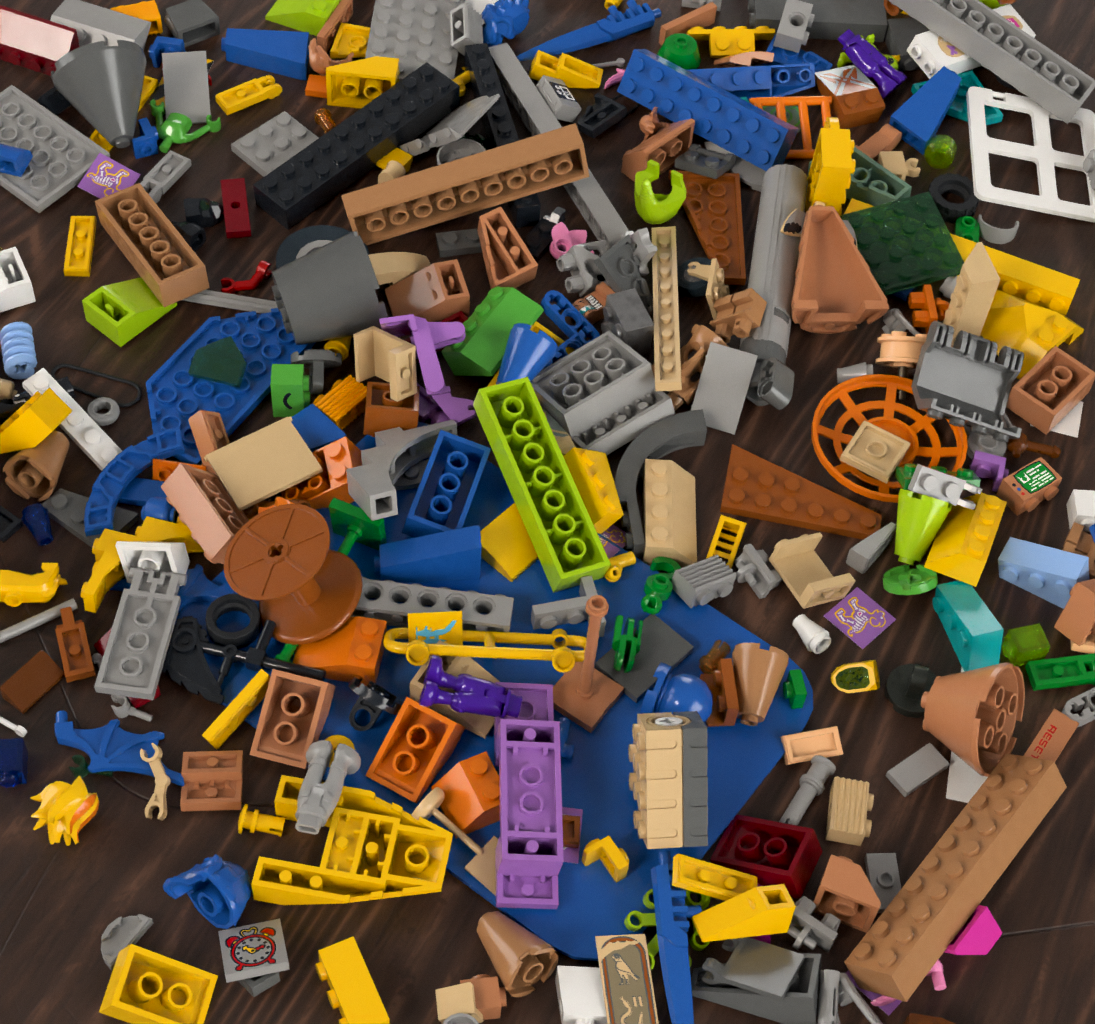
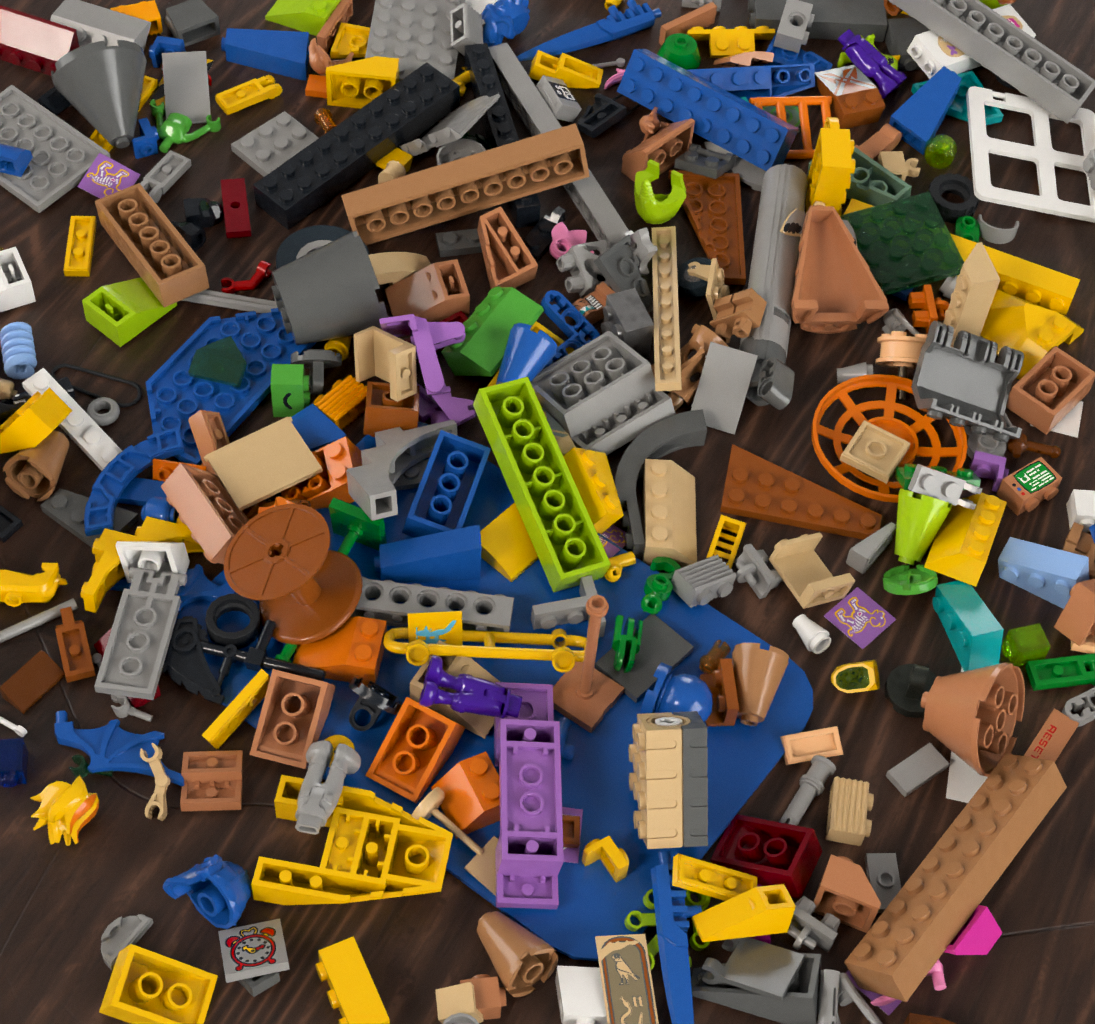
clear blue cone [22,503,54,546] -> none
yellow pin [238,804,286,837] -> none
green plate [783,669,807,709] -> none

